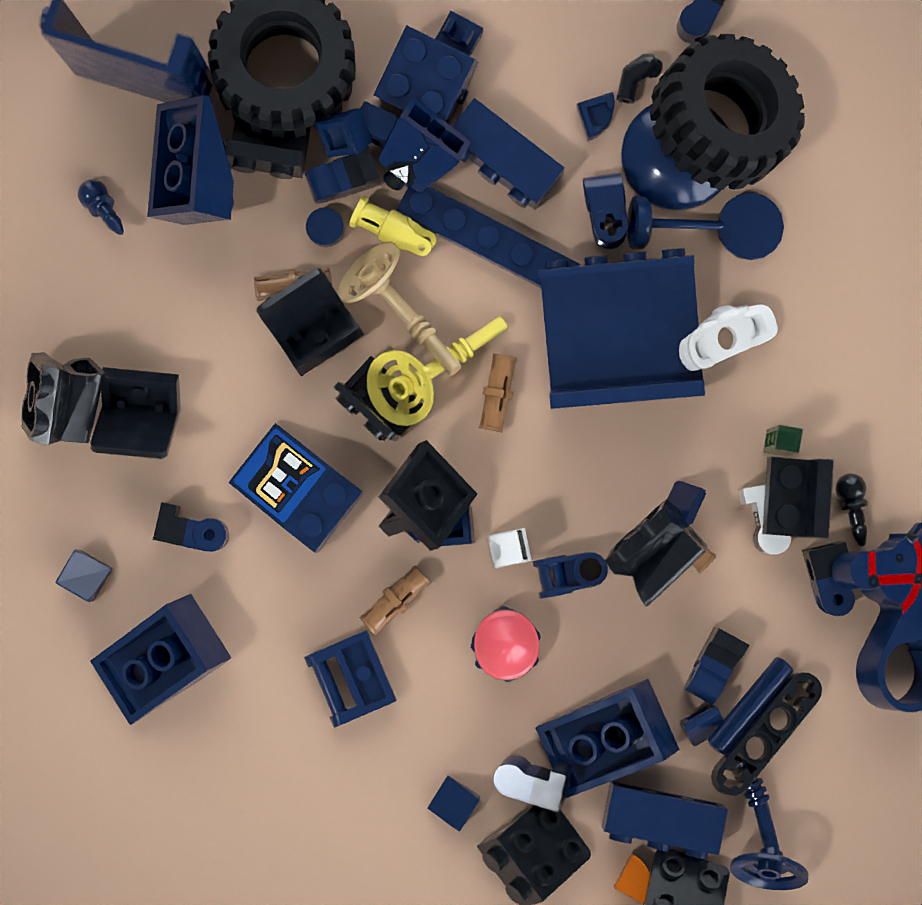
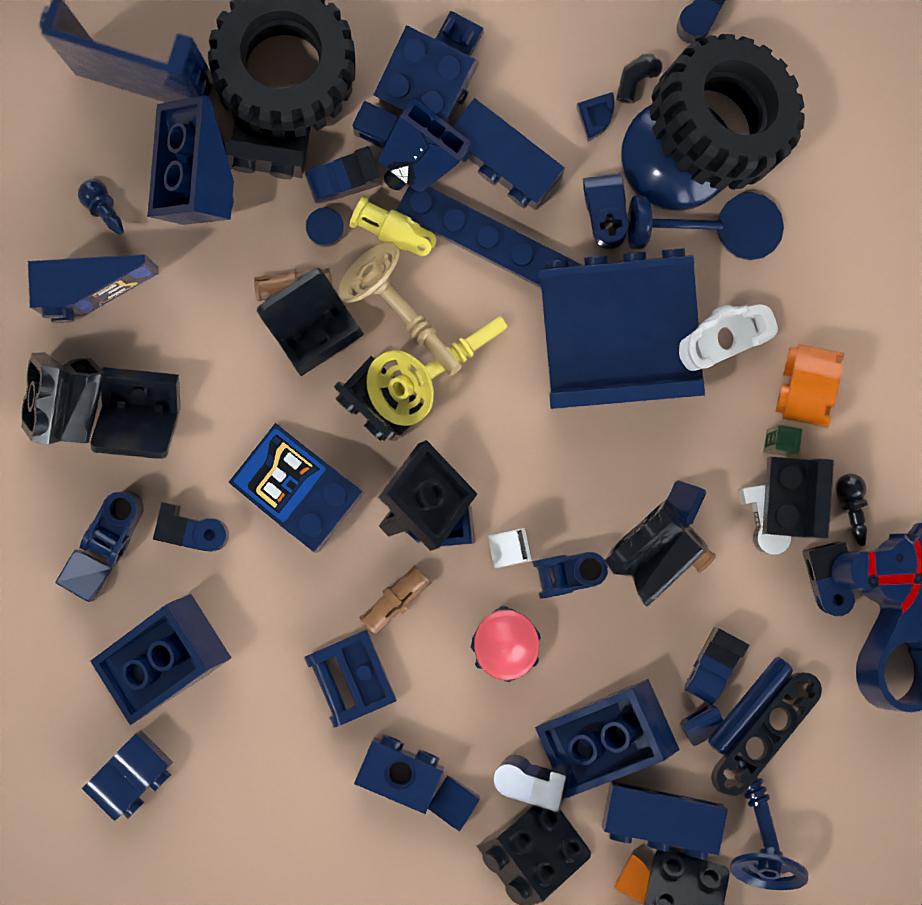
dark blue slope [315,108,372,158] -> none
medium nougat pin [479,353,517,433] -> none
none -> dark blue slope [28,255,158,323]
none -> dark blue piece [79,491,144,566]
none -> dark blue brick [82,730,173,821]
none -> dark blue brick [354,734,444,814]
none -> orange brick [775,344,844,428]

